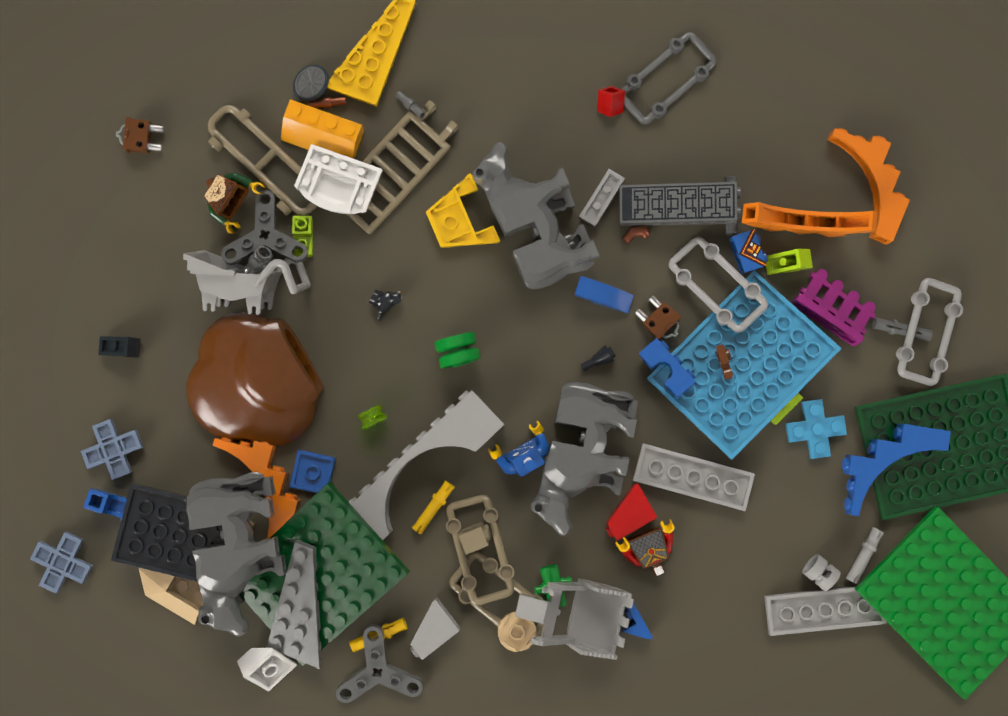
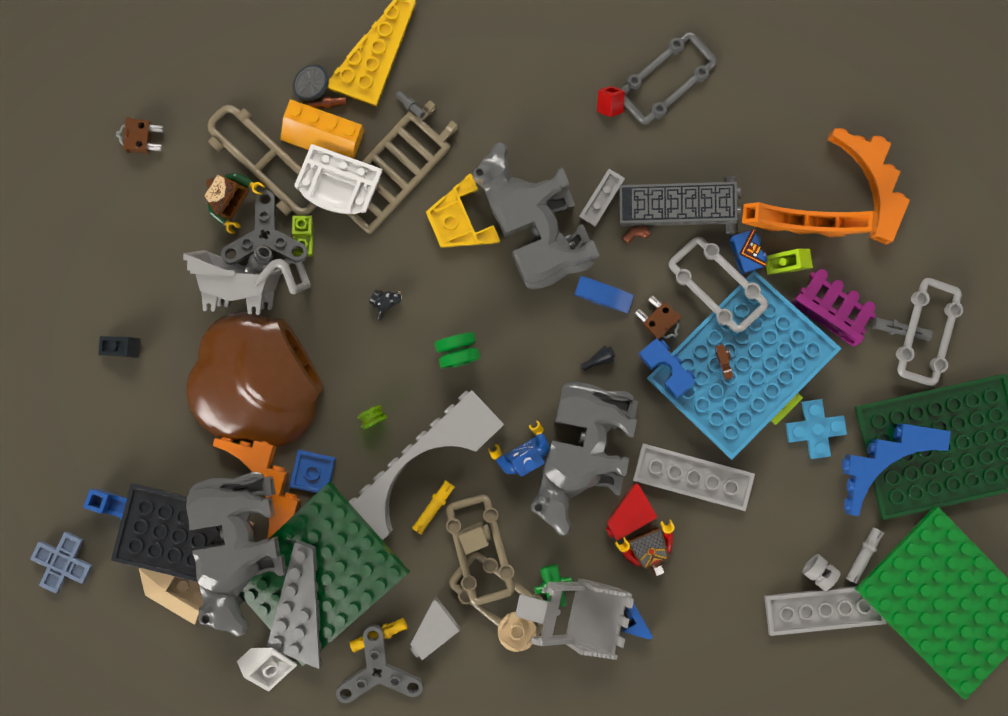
sand blue plate [81,419,144,480] -> none

